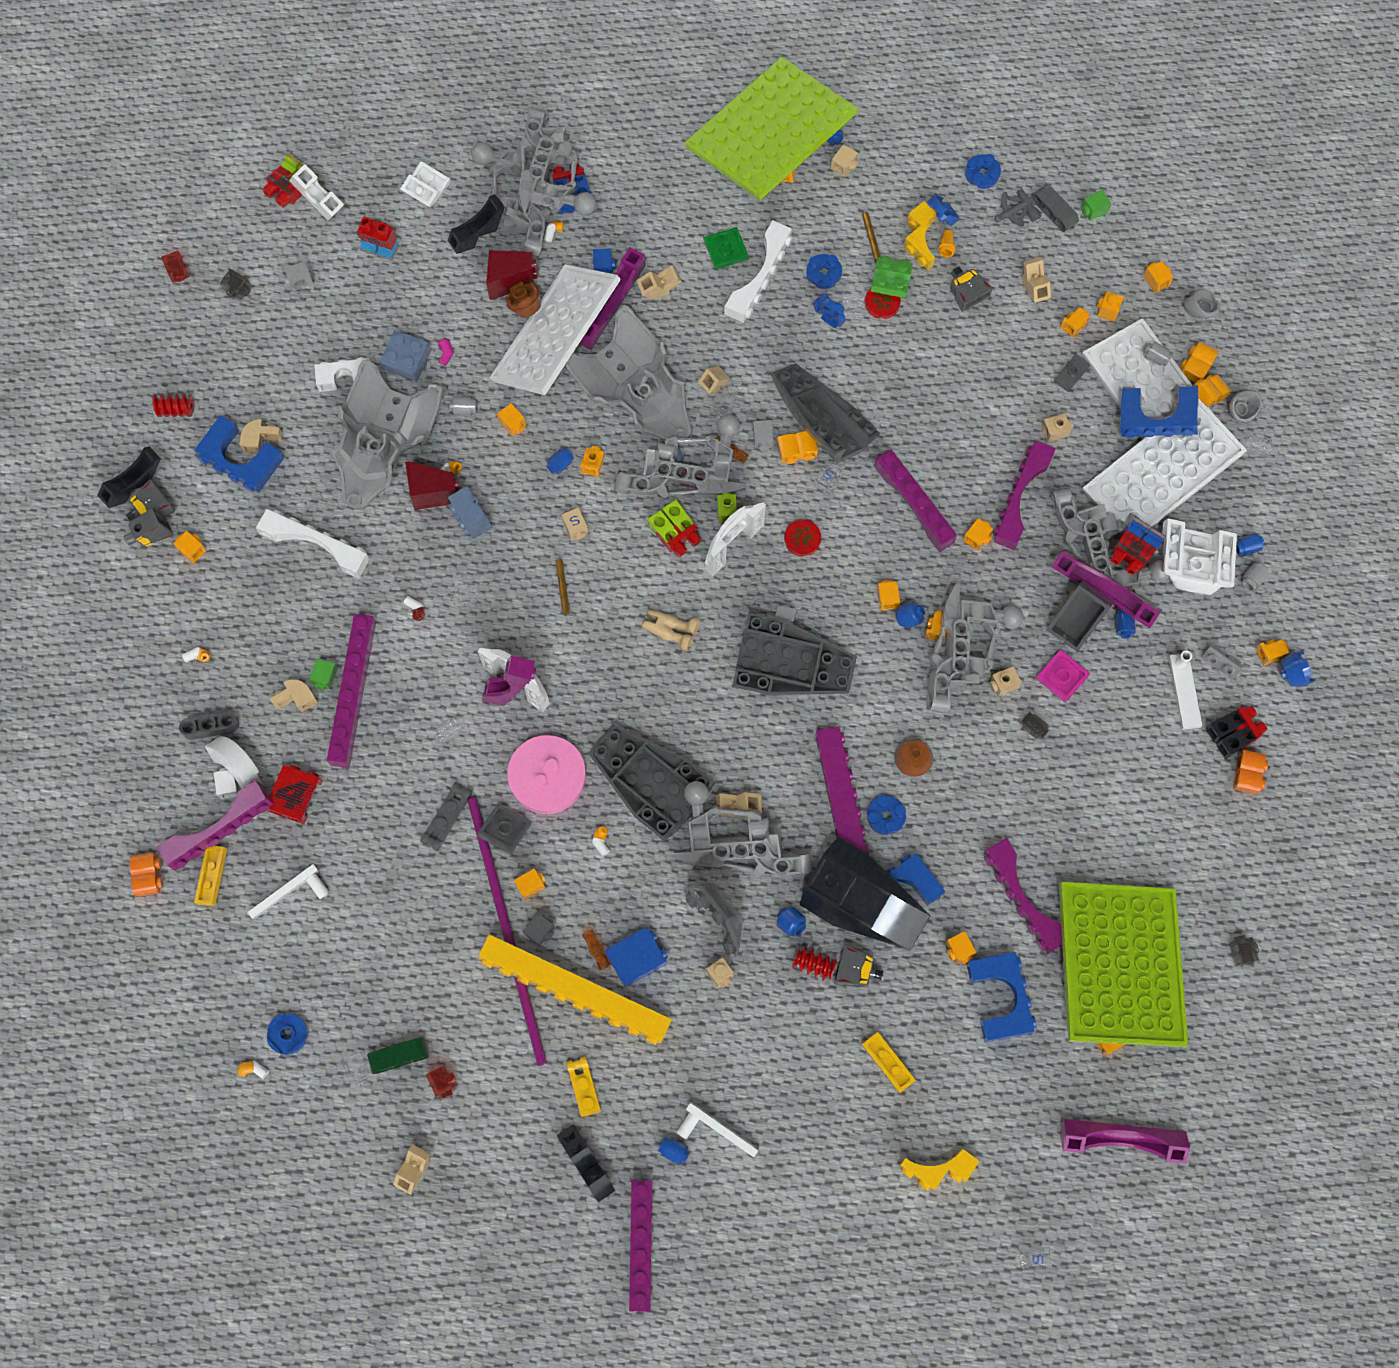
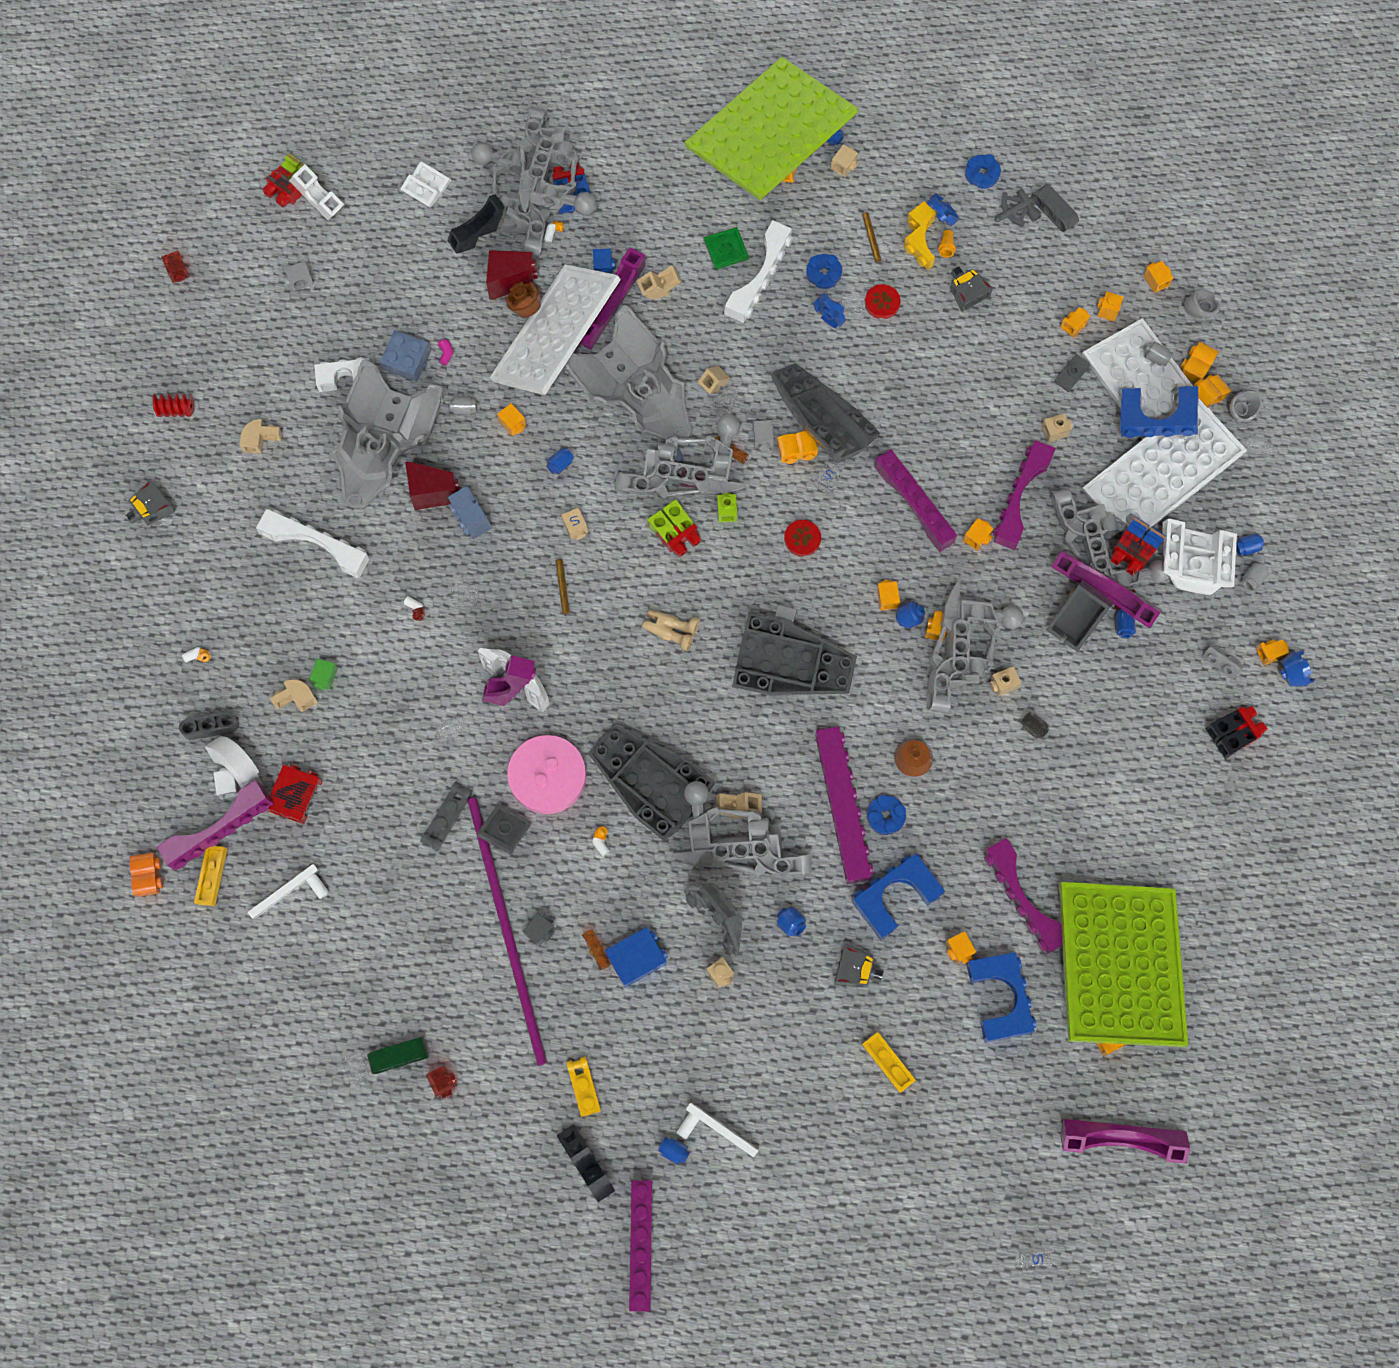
black arch [97,446,161,508] -> none
dark grey torso [124,509,173,547] -> none
light orange brick [173,531,206,564] -> none
blue arch [194,415,284,493] -> none
clear smoke brick [220,269,251,301] -> none
arm [237,1061,269,1079] -> none
blue plate [267,1014,309,1055] -> none
magenta brick [327,613,376,768] -> none
hips [356,216,399,261] -> none
tan brick [393,1144,430,1195] -> none
light orange arm [441,462,462,474] -> none
yellow brick [478,935,672,1045] -> none
light orange brick [514,868,546,900] -> none
light orange brick [580,446,605,477] -> none
white slope [705,503,766,576] -> none
red piece [792,946,837,982] -> none
black wedge [799,837,931,950] -> none
bright green plate [871,256,913,298] -> none
yellow arch [899,1149,980,1191] -> none
tan brick [1022,257,1051,303] -> none
dark pink plate [1036,649,1091,703] -> none
bright green brick [1081,190,1111,221] -> none
white piece [1169,651,1202,730] -> none
clear smoke brick [1228,935,1259,967] -> none
orange brick [1233,750,1268,794] -> none

